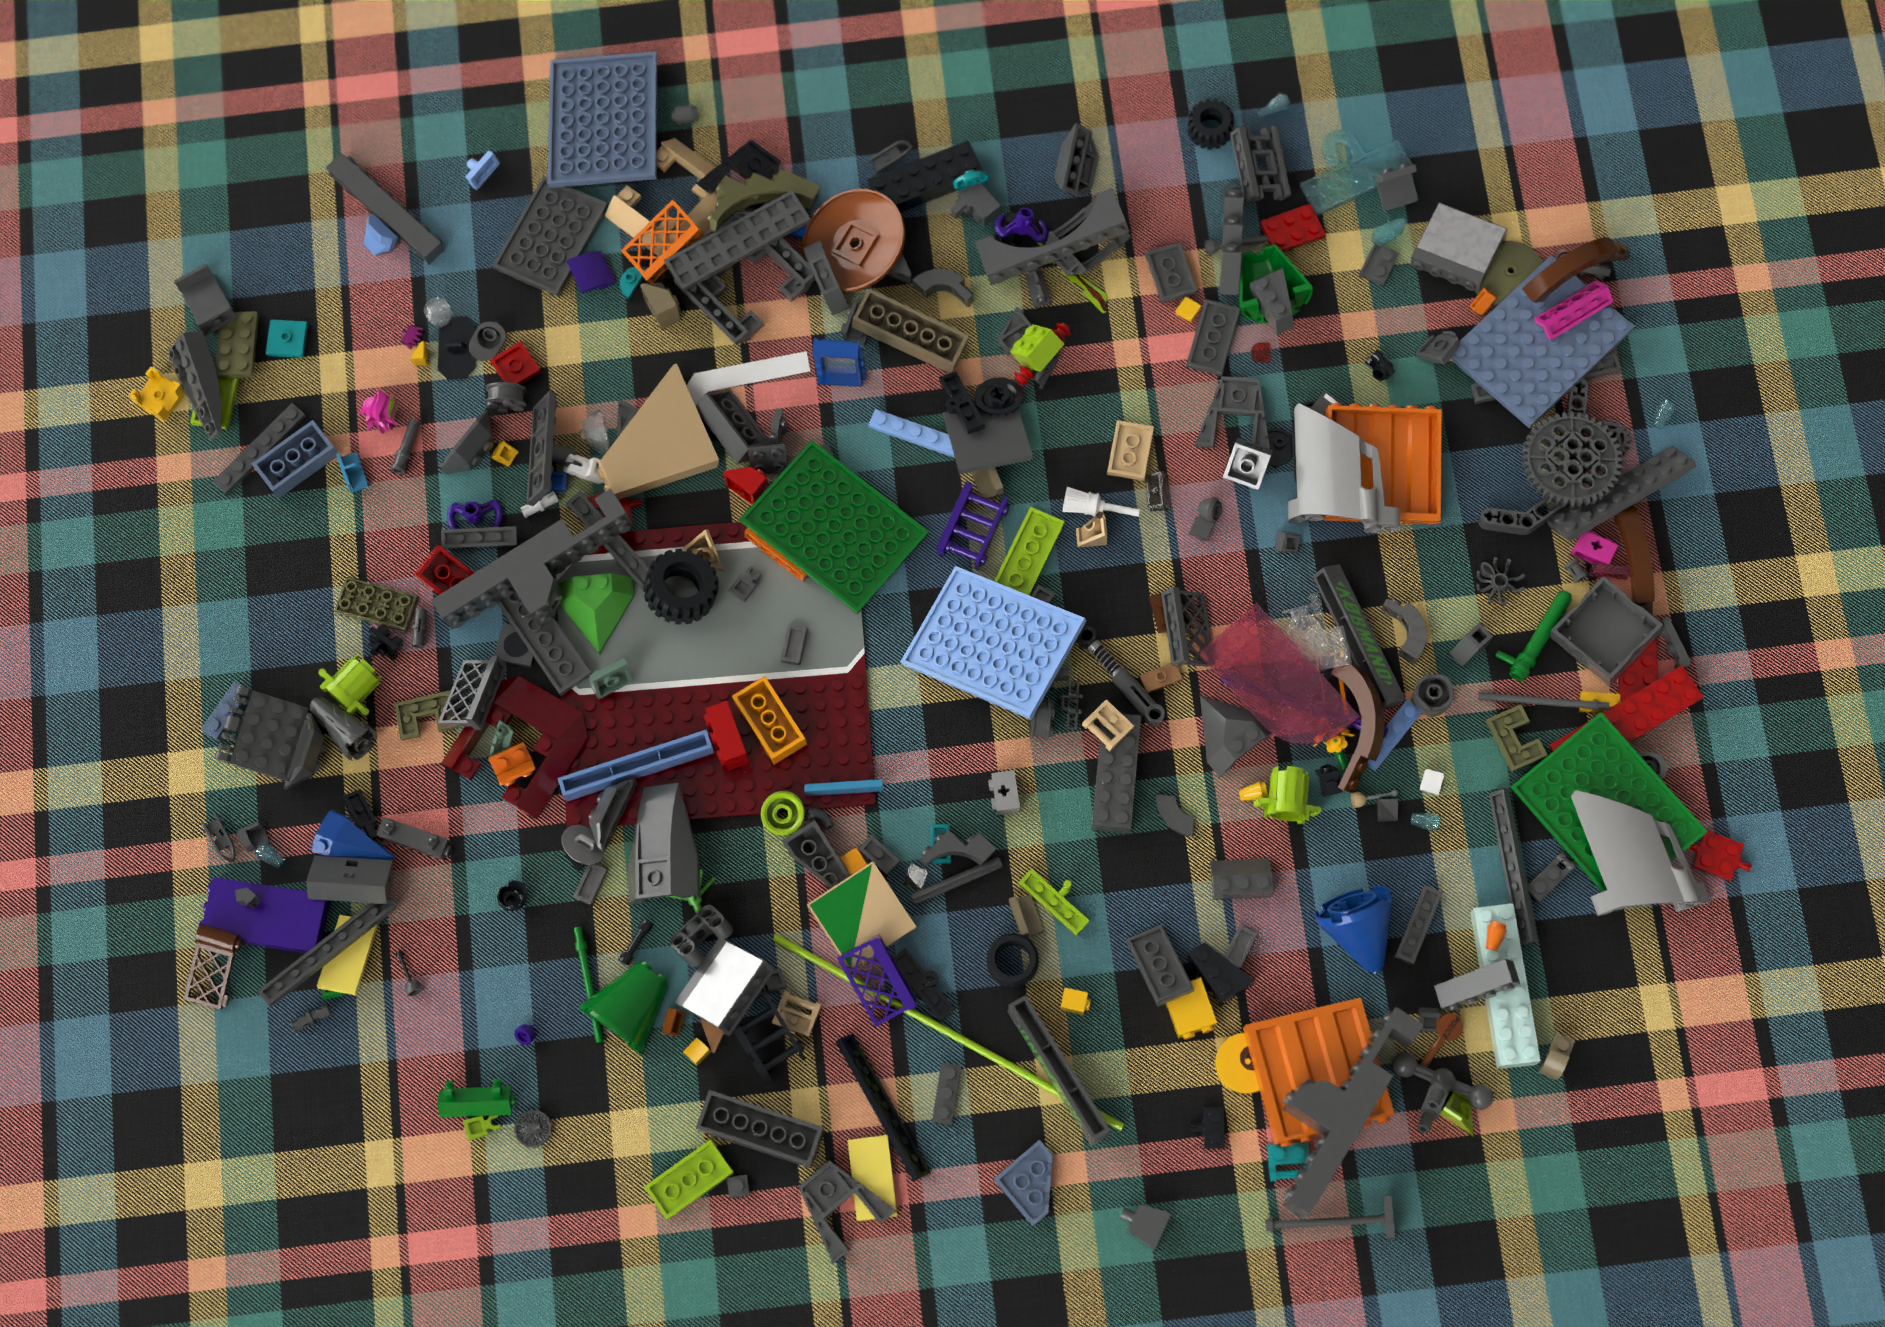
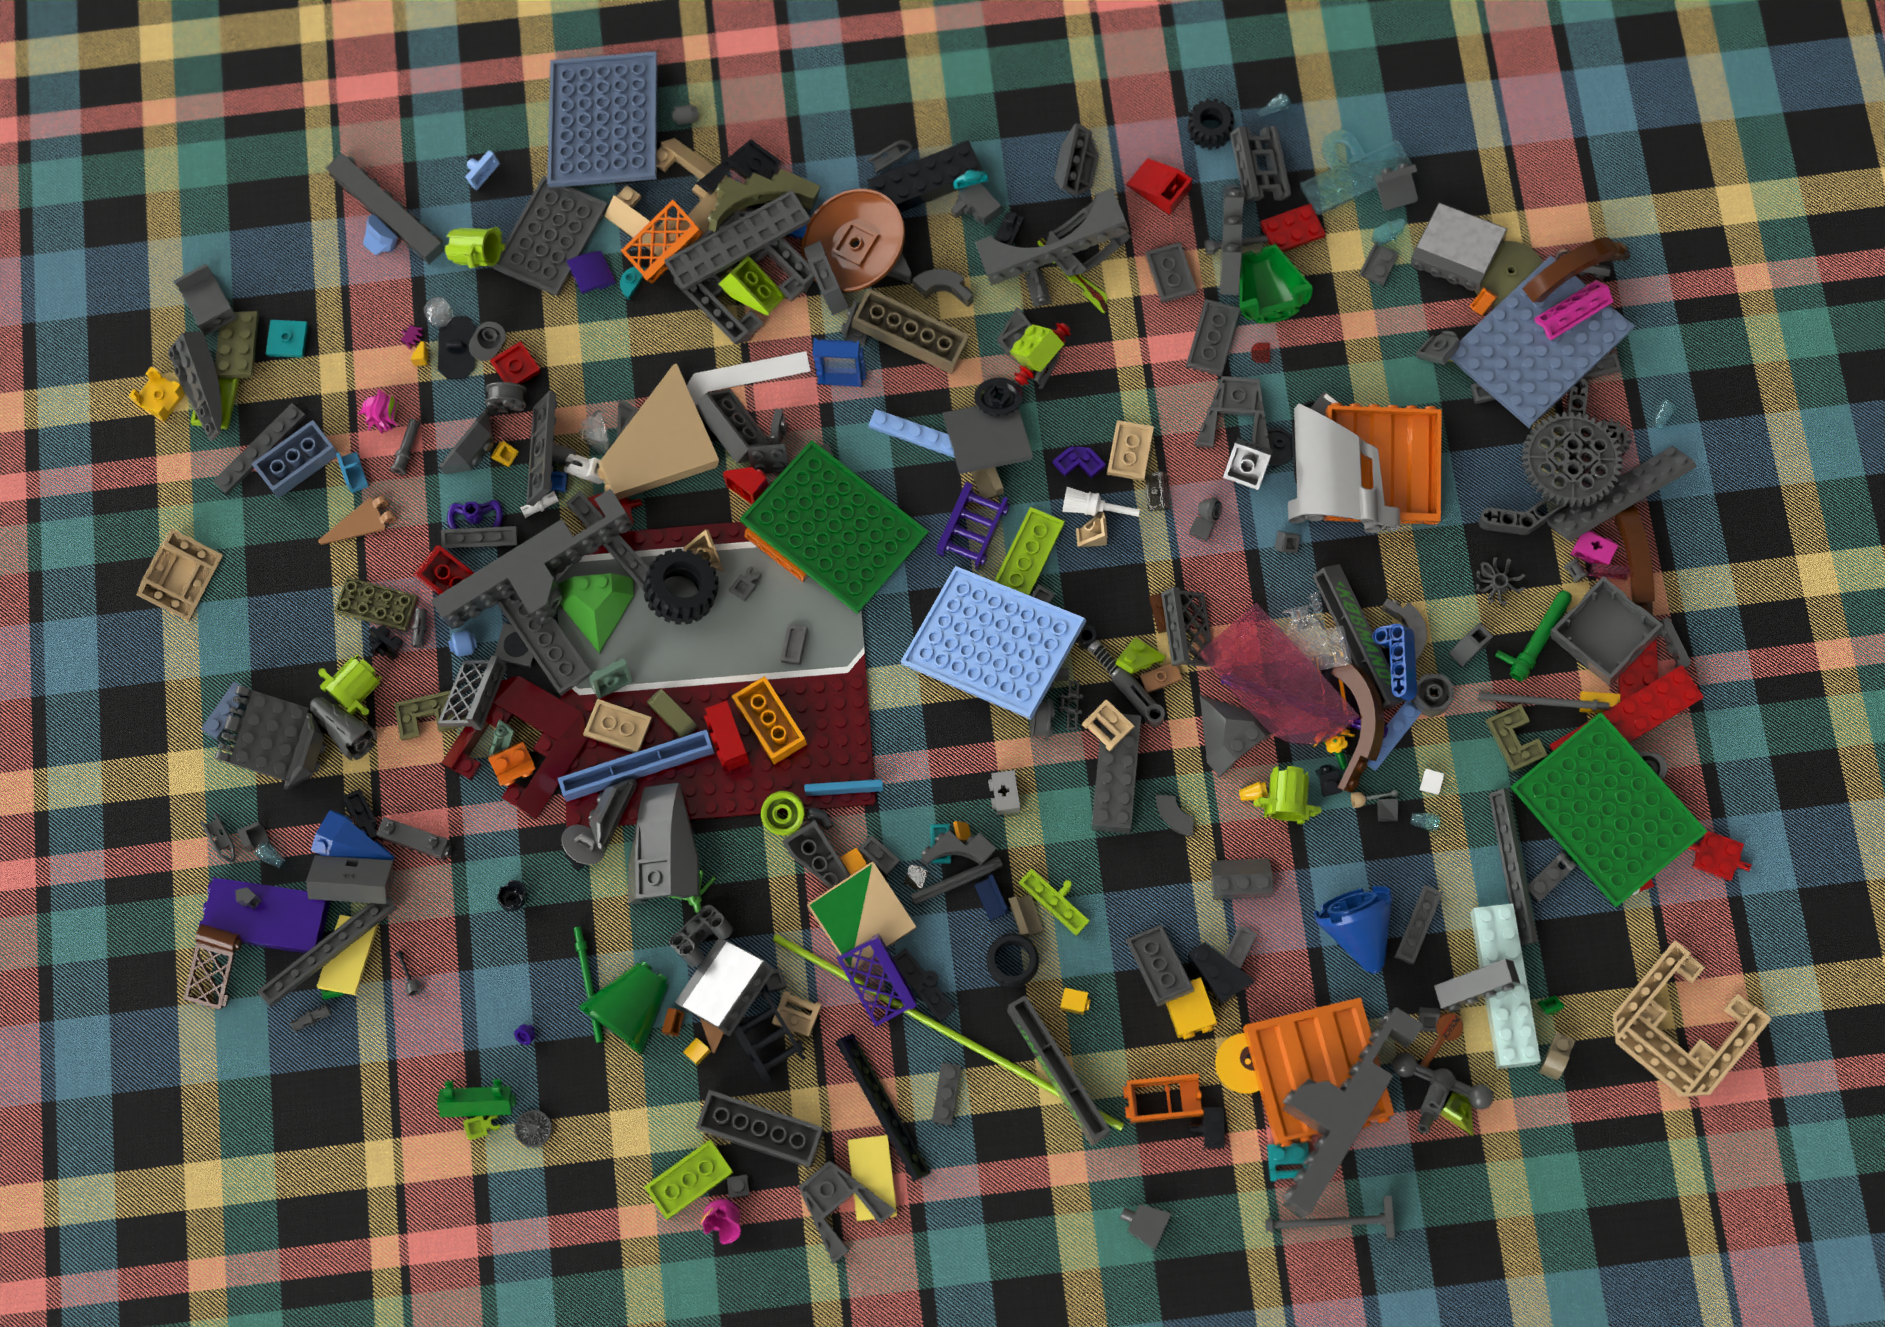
flat silver tile [573,864,608,906] -> none
black bar [619,919,653,966] -> none
dark tan slope [640,283,681,330] -> none
black hinge [939,371,985,434] -> none
sand blue plate [993,1140,1053,1227] -> none
dark purple piece [995,208,1049,243] -> none
yellow tile [1175,297,1201,323] -> none
dark grey wedge [1250,268,1294,335] -> none
black plate [1365,349,1395,381] -> none
orange cone [1486,921,1507,951] -> none
light grey panel [1571,790,1711,916] -> none
none -> tan slope [136,528,223,621]
none -> medium nougat flag [318,495,397,545]
none -> lime container [445,227,505,268]
none -> medium blue head [448,630,477,657]
none -> tan plate [583,699,652,753]
none -> olive beam [647,689,698,738]
none -> dark pink helmet [701,1199,741,1244]
none -> lime slope [719,256,786,315]
none -> light orange slope [953,821,971,844]
none -> dark blue panel [974,874,1008,921]
none -> dark purple plate [1053,446,1106,478]
none -> lime wing [1115,637,1166,674]
none -> orange door [1123,1073,1204,1124]
none -> red slope [1126,158,1193,215]
none -> blue beam [1373,624,1417,701]
none -> green slope [1537,996,1564,1016]
none -> tan slope [1612,940,1772,1097]

